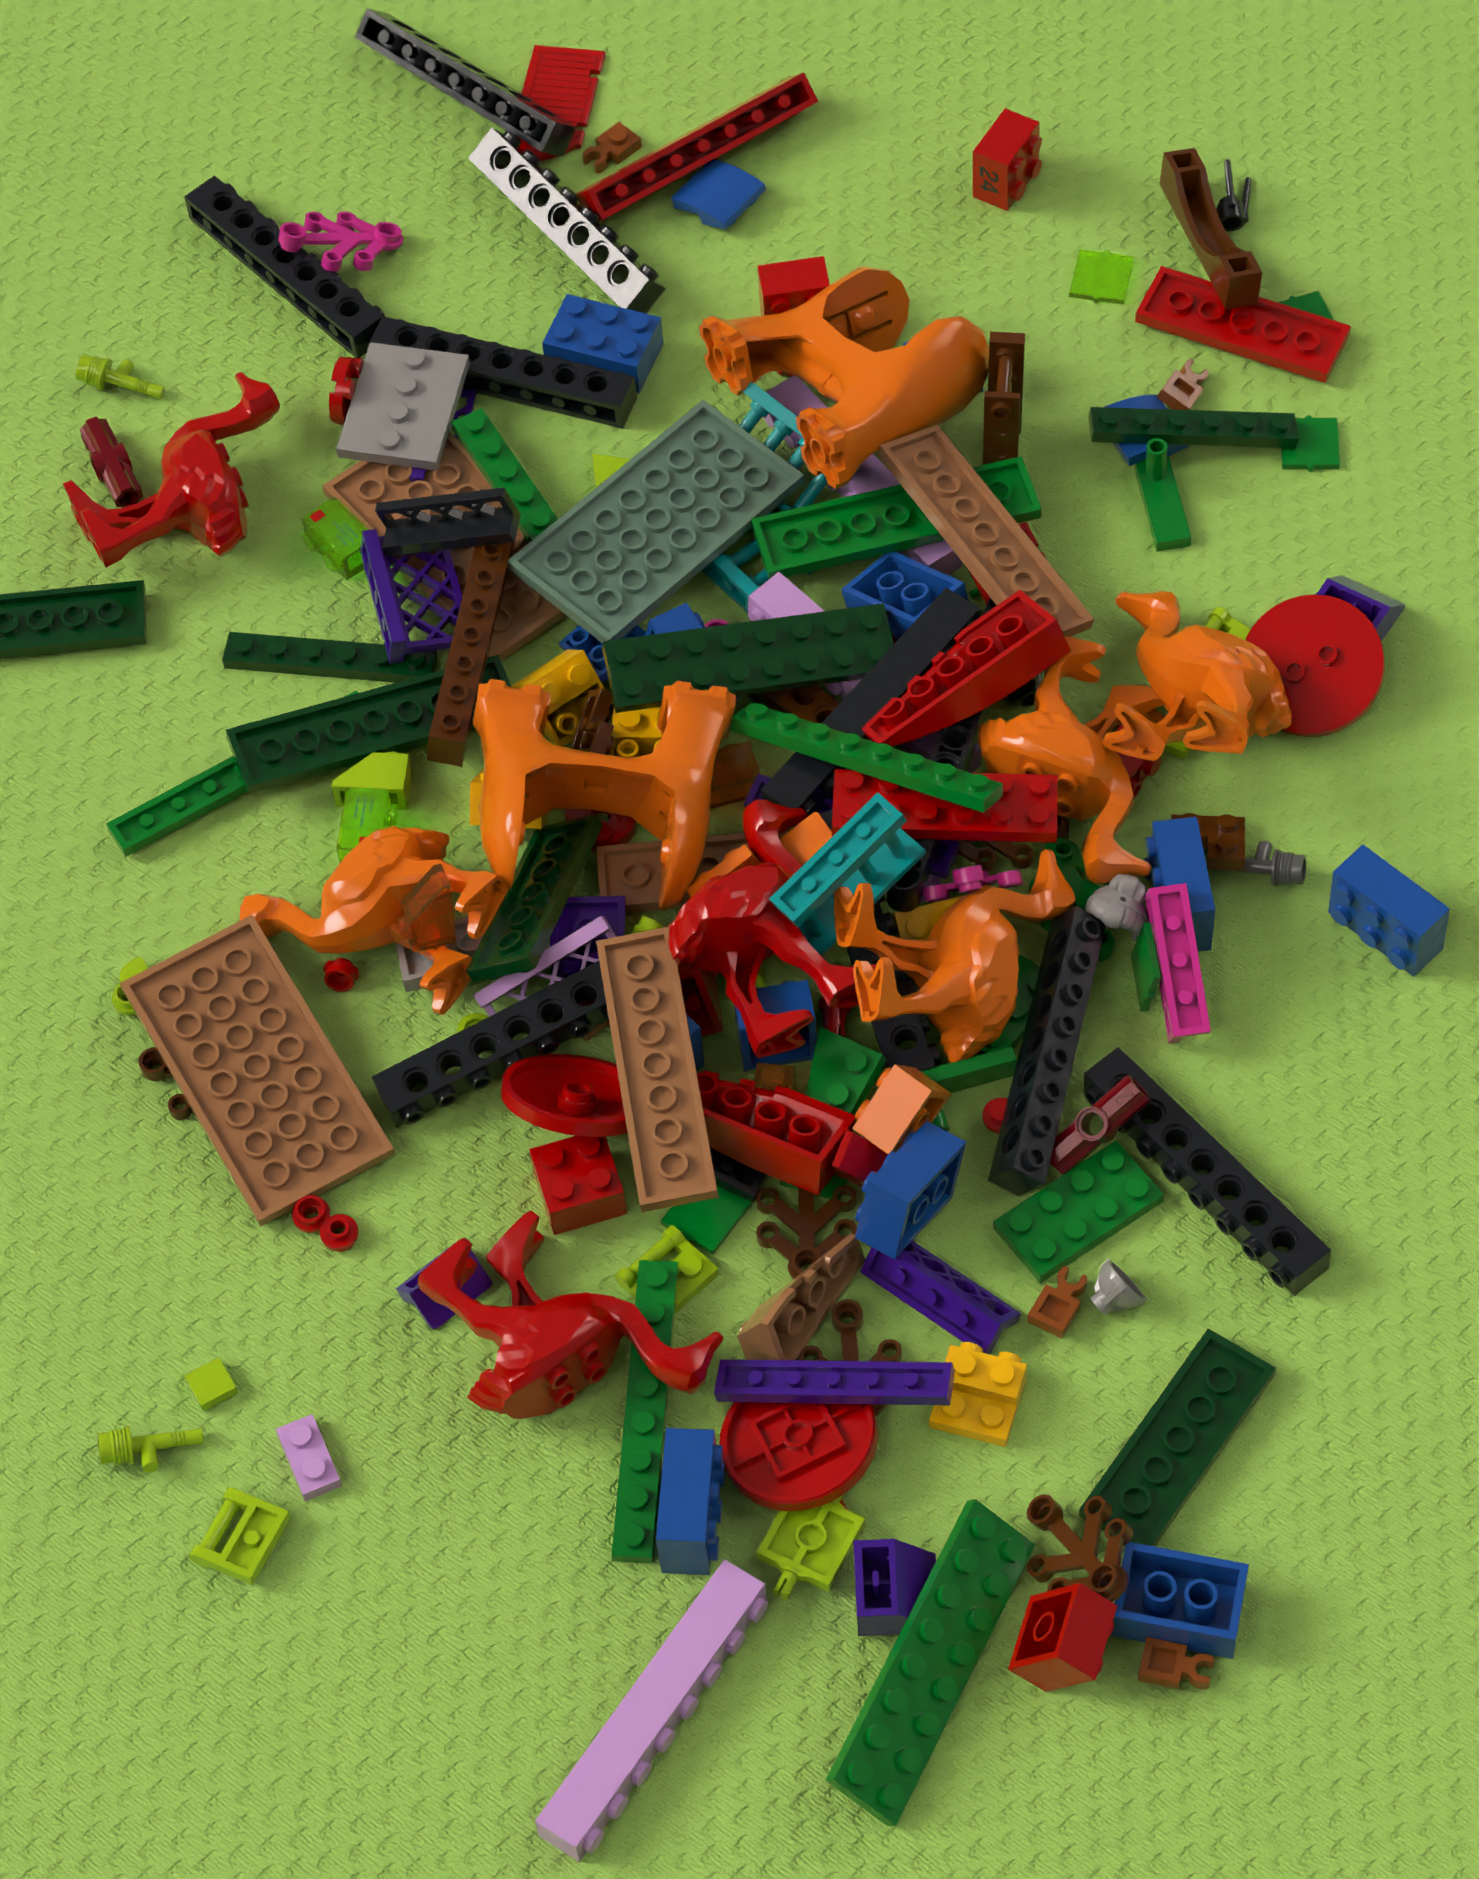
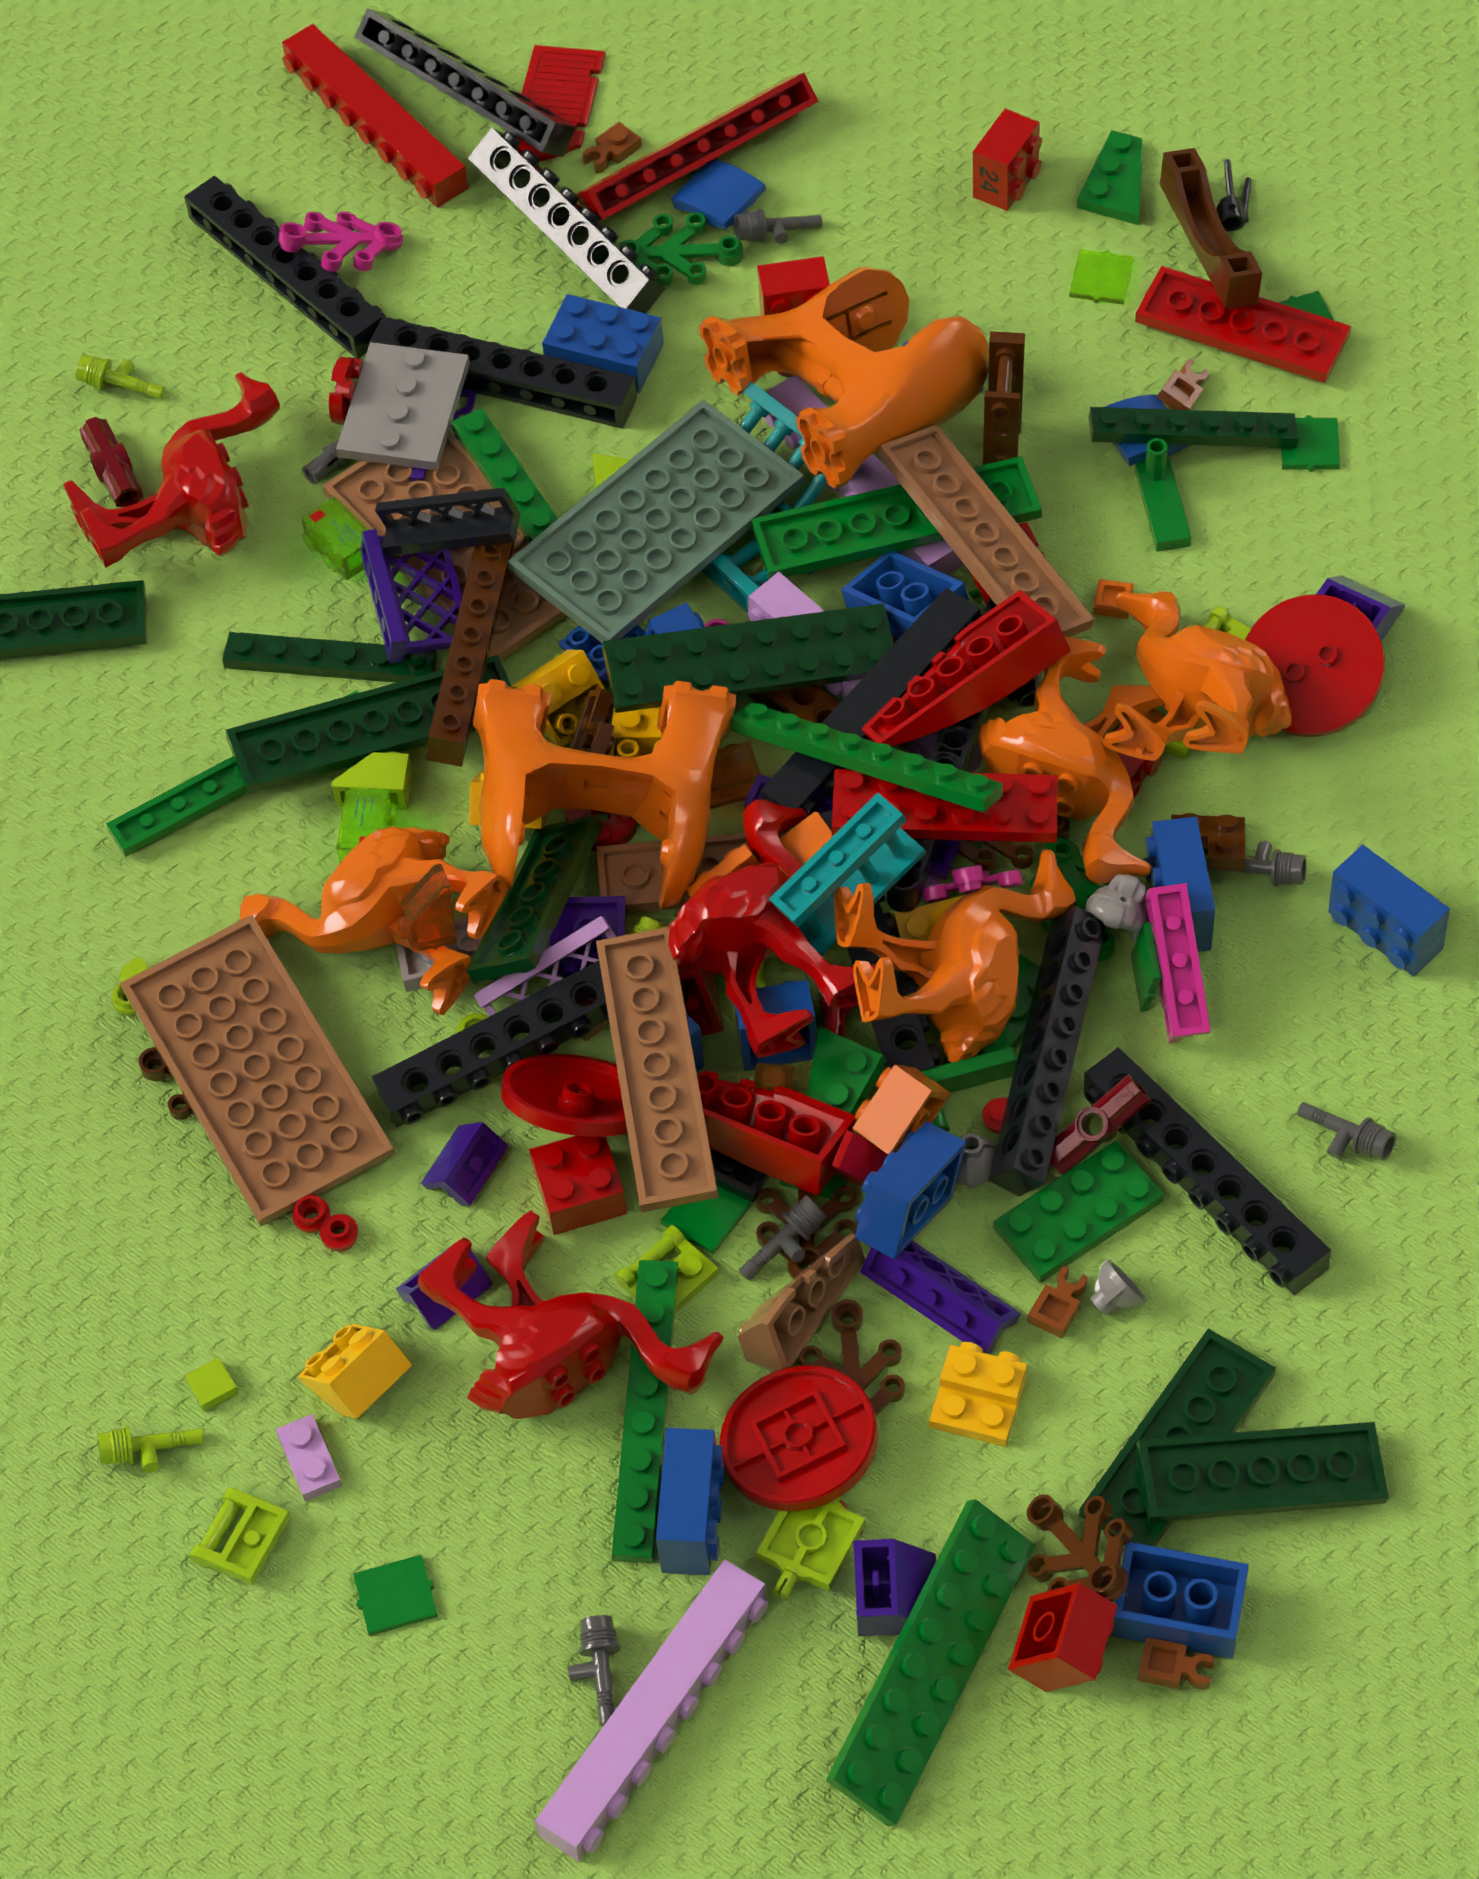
red plate [323,958,359,992] -> none
dark purple plate [714,1359,955,1406] -> none
none -> red brick [282,24,469,208]
none -> yellow slope [297,1323,412,1419]
none -> dark grey pin [302,439,346,485]
none -> green piece [353,1555,438,1636]
none -> dark purple panel [421,1122,508,1206]
none -> dark grey piece [568,1615,620,1726]
none -> green plant [619,212,743,287]
none -> dark grey piece [734,209,822,244]
none -> dark grey piece [738,1195,828,1281]
none -> light grey piece [956,1133,997,1189]
none -> green wing [1077,130,1142,225]
none -> orange tile [1093,579,1134,619]
none -> dark green plate [1136,1422,1389,1522]
none -> dark grey piece [1297,1102,1396,1161]

